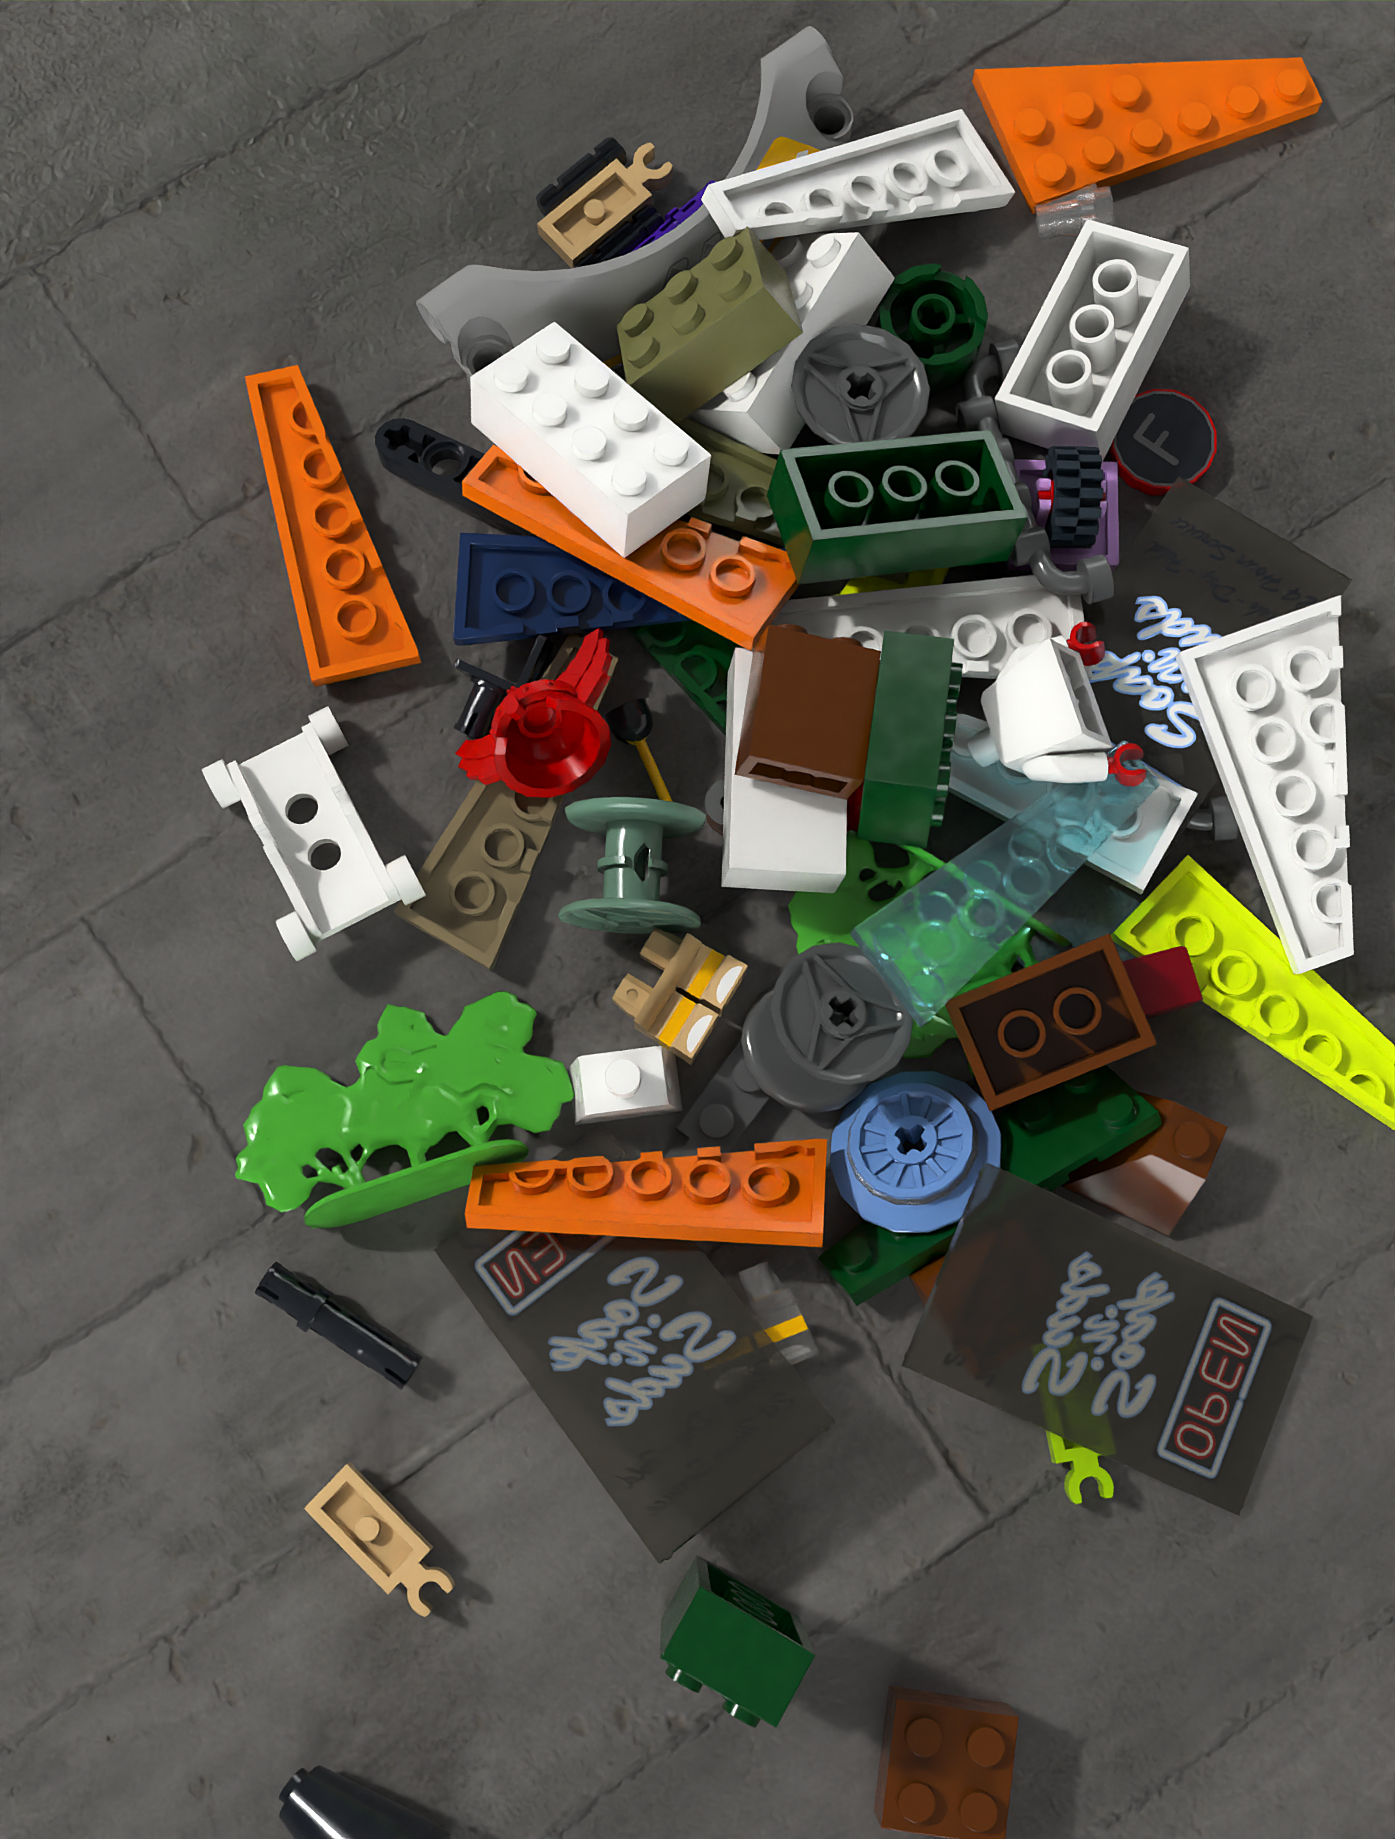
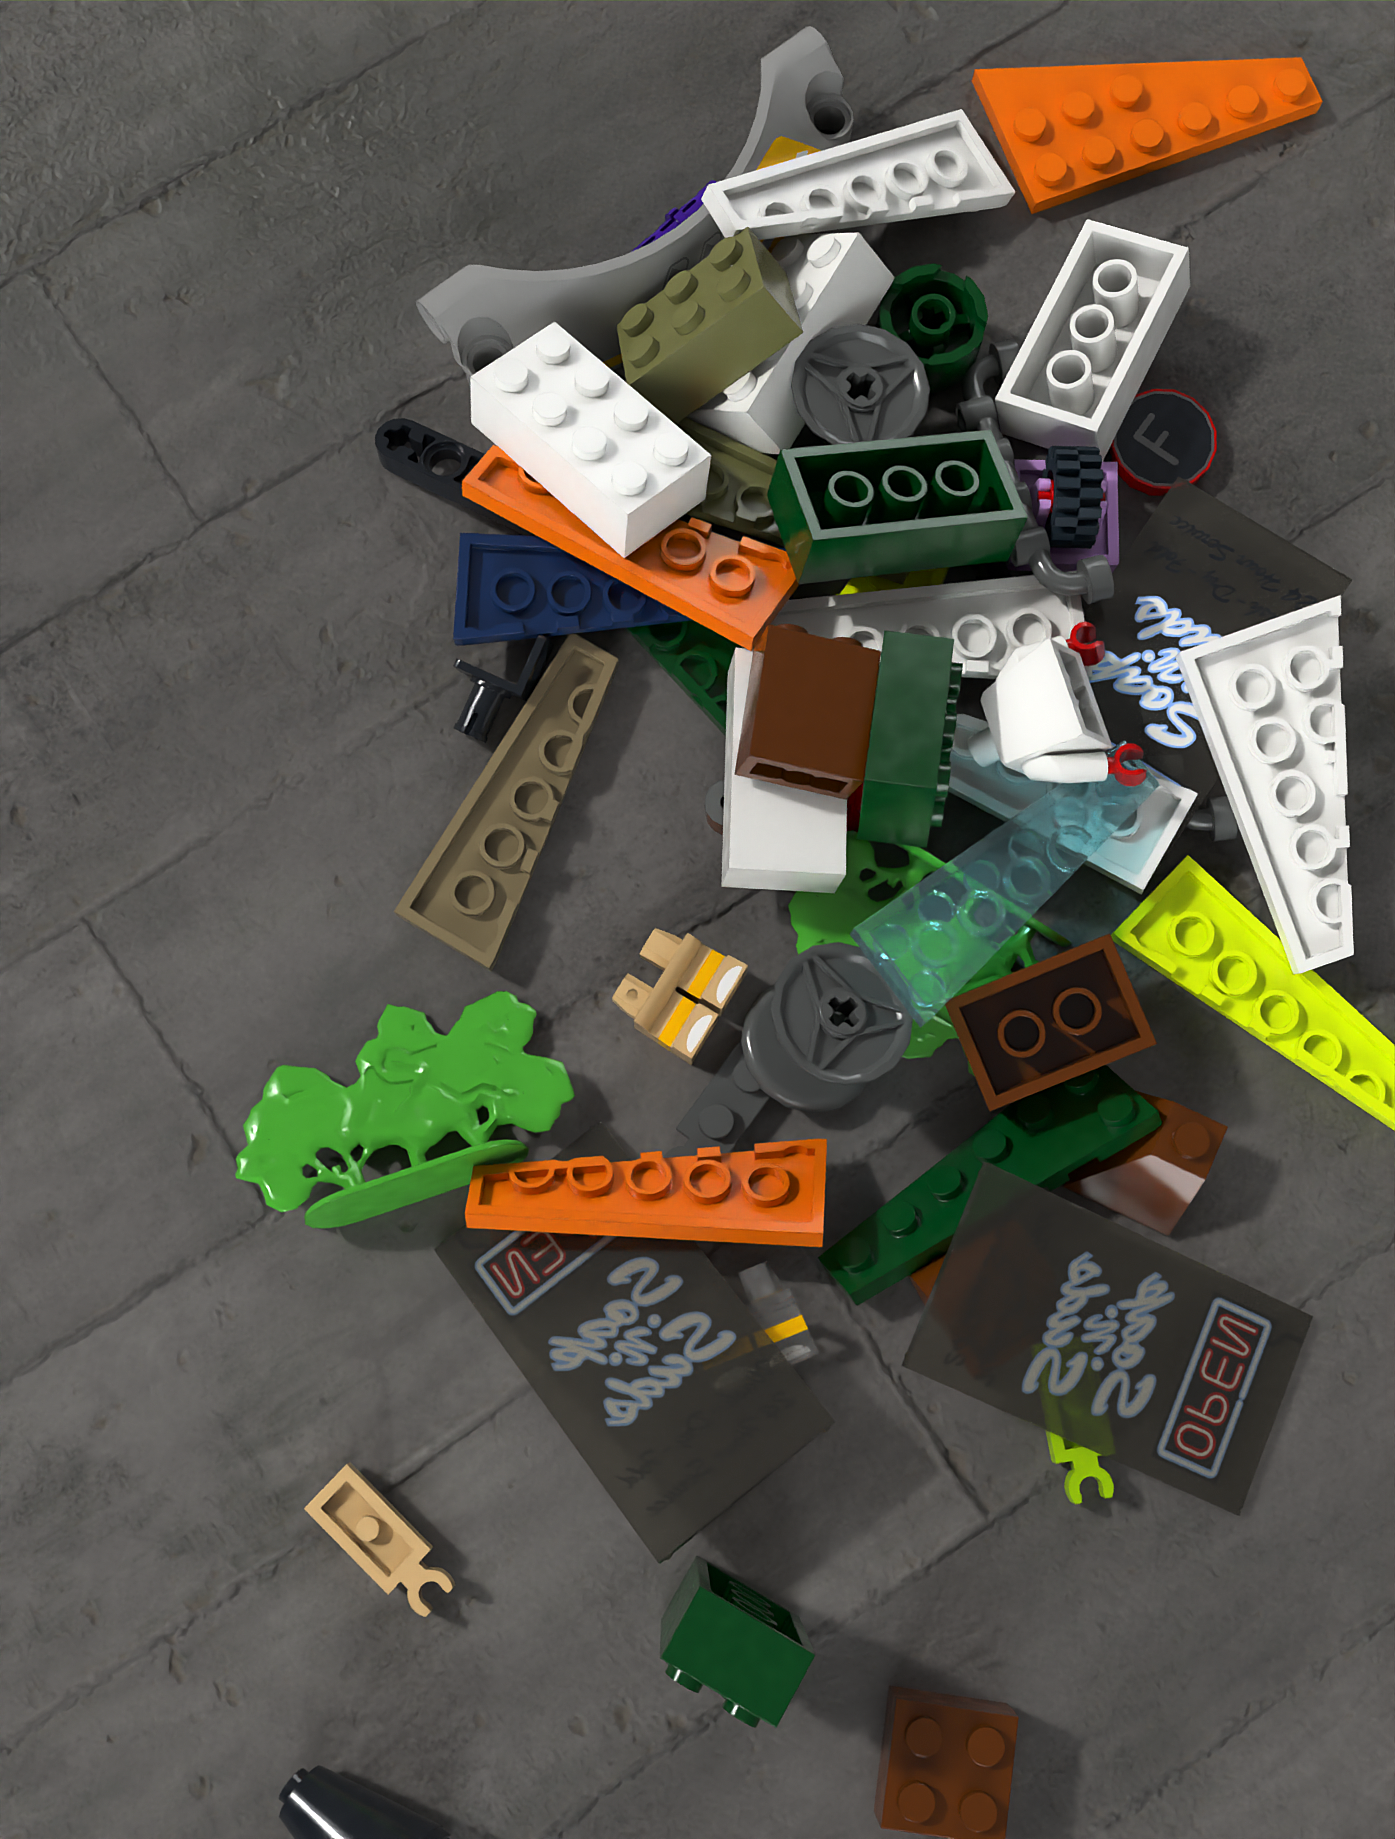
white piece [202,706,426,961] -> none
orange wing [245,365,421,687] -> none
black pin [255,1262,423,1390] -> none
red helmet [455,628,613,798] -> none
black axle [536,137,627,217] -> none
tan plate [537,142,673,268] -> none
sand green piece [558,797,706,934] -> none
white torso [568,1046,682,1125] -> none
black axle [574,205,665,268] -> none
black hinge [605,698,673,802] -> none
medium blue piece [830,1071,1002,1233] -> none
clear cone [1035,183,1115,238] -> none
dark red panel [1122,946,1203,1019] -> none

